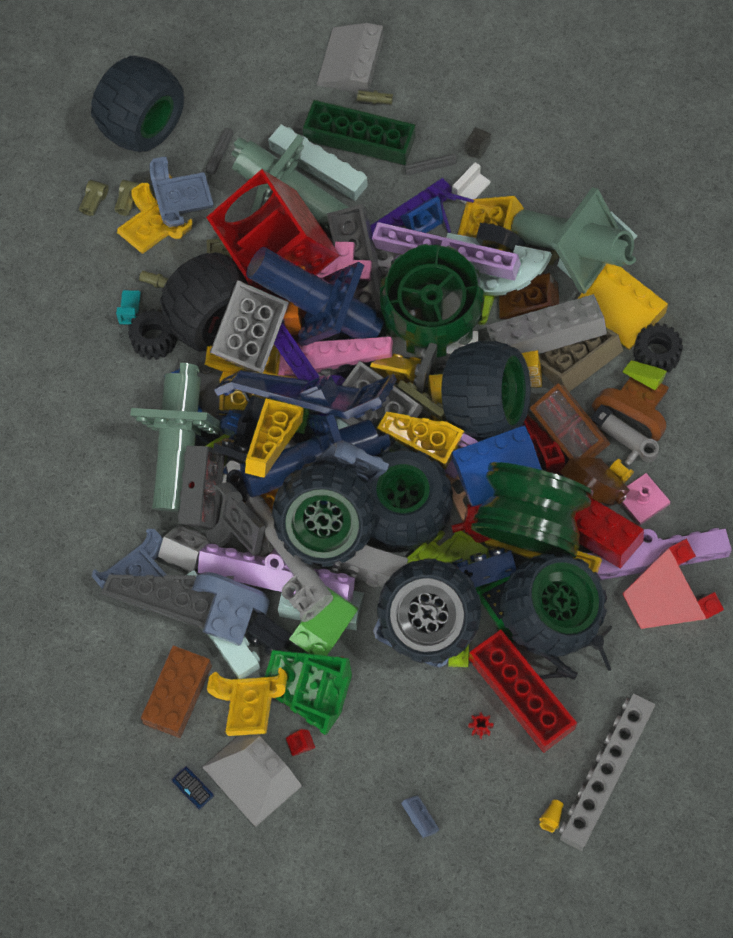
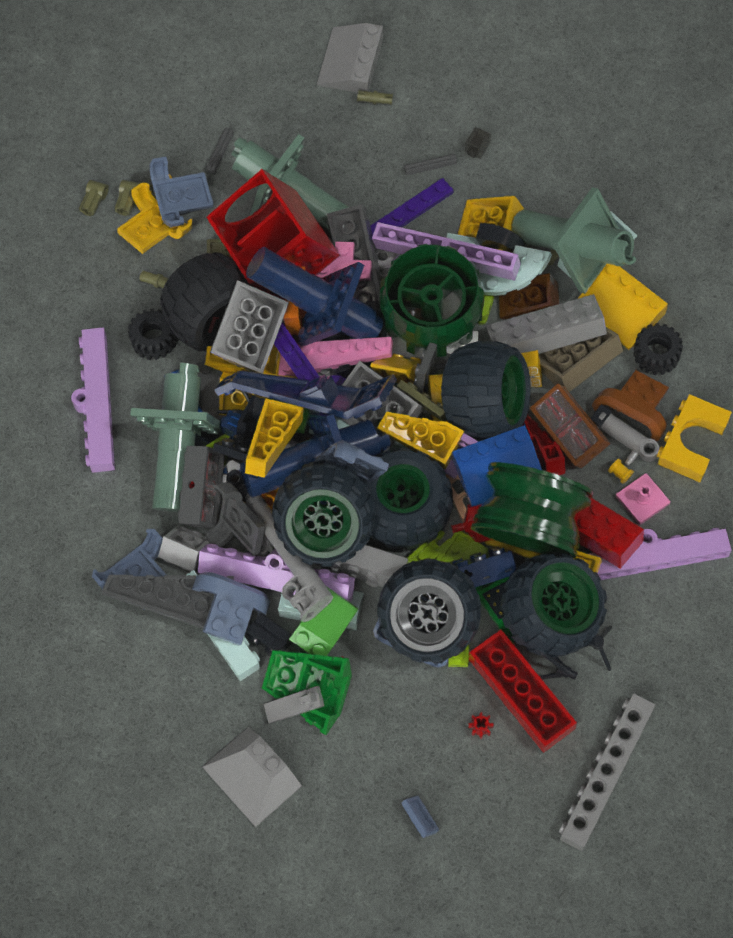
black wheel [91,55,184,152] -> none
teal bracket [116,290,141,325] -> none
dark orange brick [141,646,212,738] -> none
tile [171,766,214,810] -> none
yellow piece [207,667,287,736] -> none
light aqua brick [268,125,368,201] -> none
red slope [286,729,315,756] -> none
dark green brick [303,100,416,165] -> none
blue slope [400,196,444,233] -> none
dark purple plant [429,185,474,233] -> none
white panel [452,162,490,204] -> none
yellow cone [539,799,563,832] -> none
reddish brown brick [560,457,630,504] -> none
wedge [622,539,724,629] -> none
lime slope [623,360,667,390] -> none
none -> lavender hinge [71,328,115,473]
none -> light grey hinge [264,686,324,724]
none -> yellow arch [657,394,732,482]

